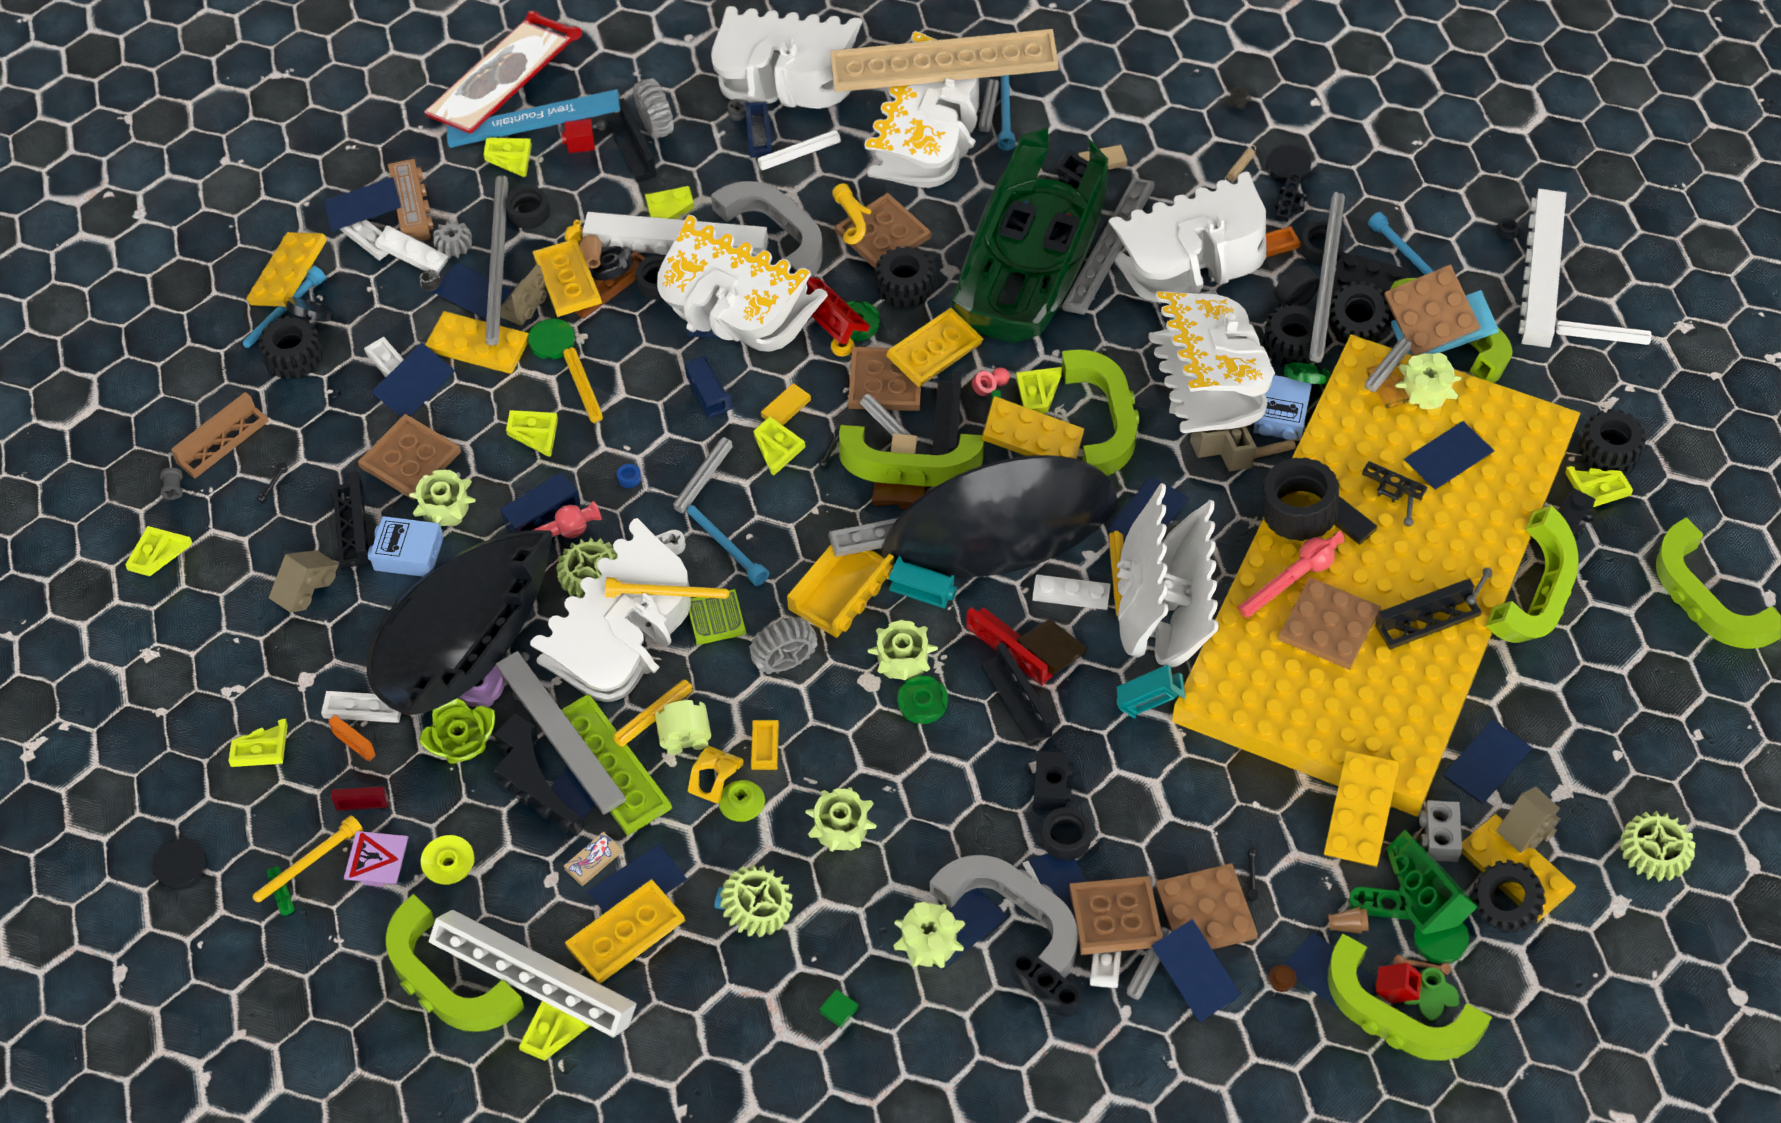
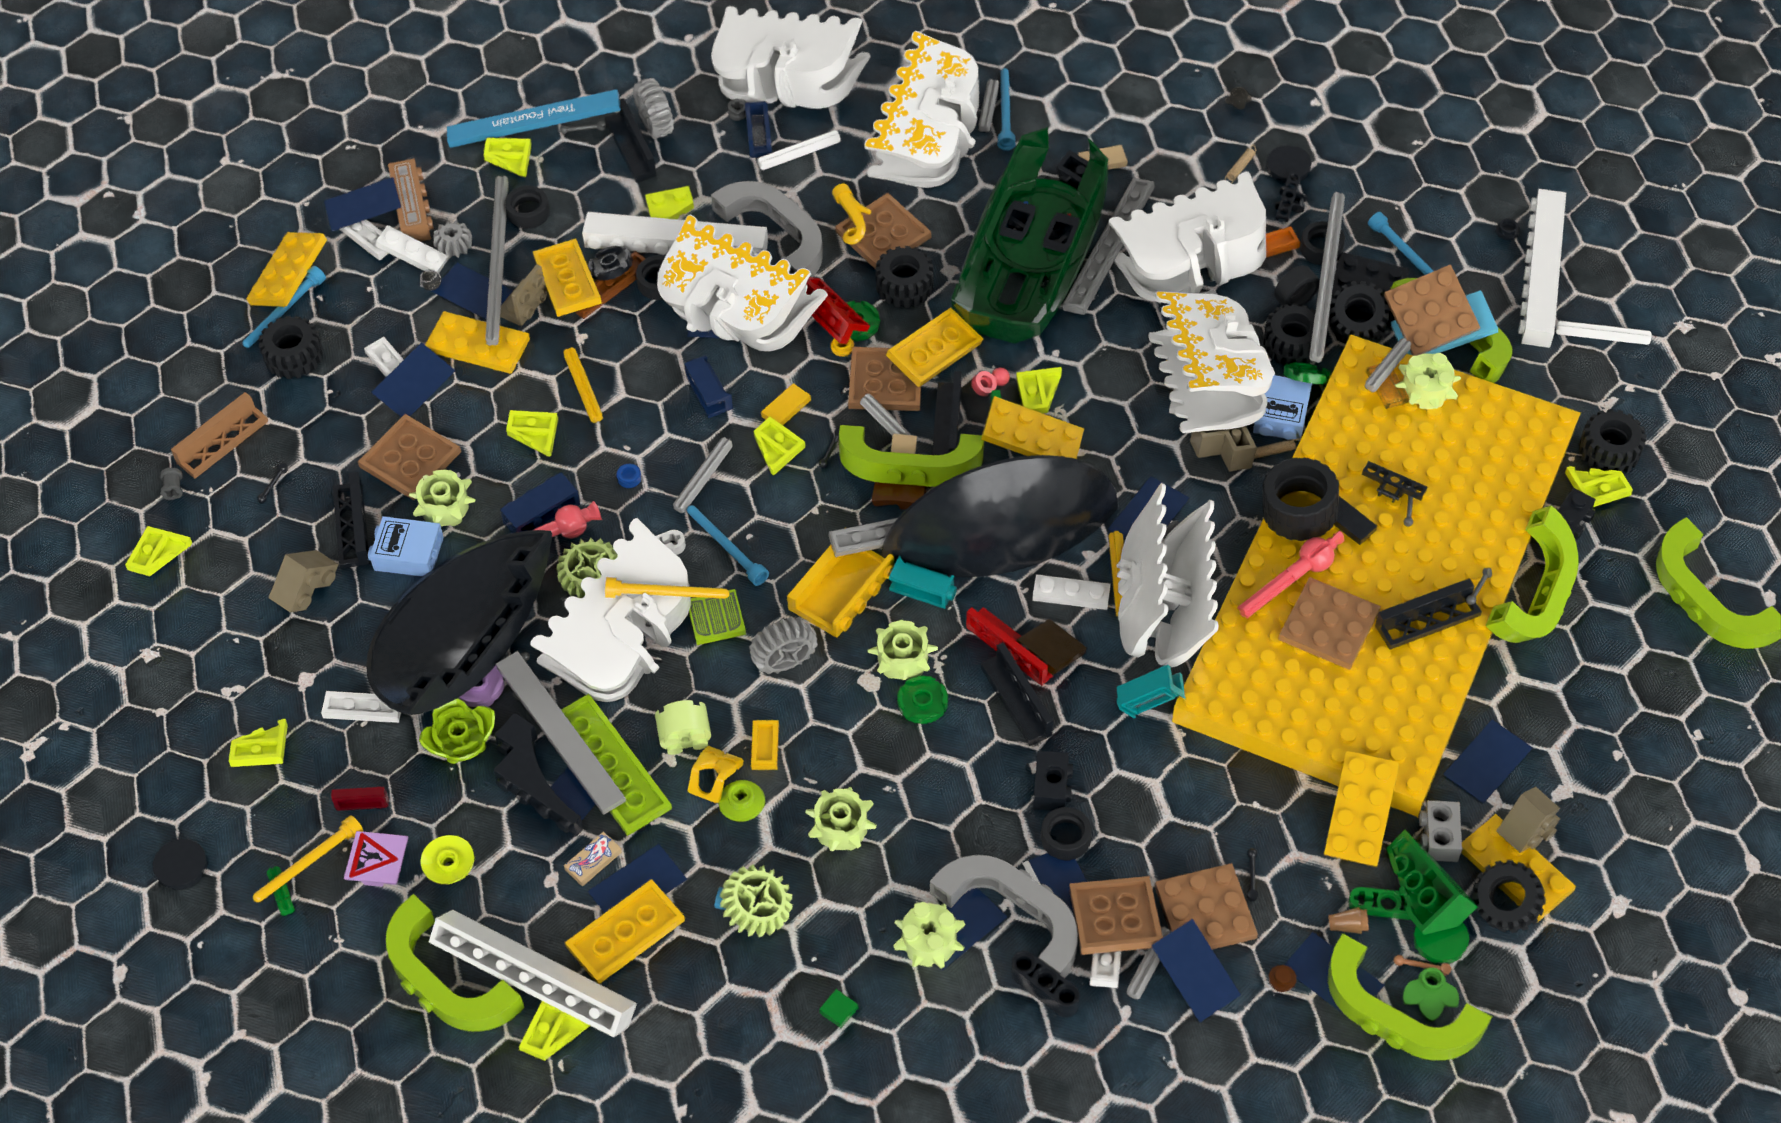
black tile [286,297,333,322] -> none
orange tile [329,715,376,762] -> none
flag [424,10,582,134] -> none
green tile [528,318,575,360] -> none
red brick [561,119,595,153] -> none
yellow piece [564,220,583,244] -> none
medium nougat cone [580,235,602,268] -> none
yellow axle [613,679,692,747] -> none
tan plate [830,29,1059,92] -> none
lime arch [1061,350,1139,476] -> none
red brick [1375,962,1422,1004] -> none
dark blue sticker [1404,421,1495,490] -> none
yellowish green gear [1620,810,1695,882] -> none

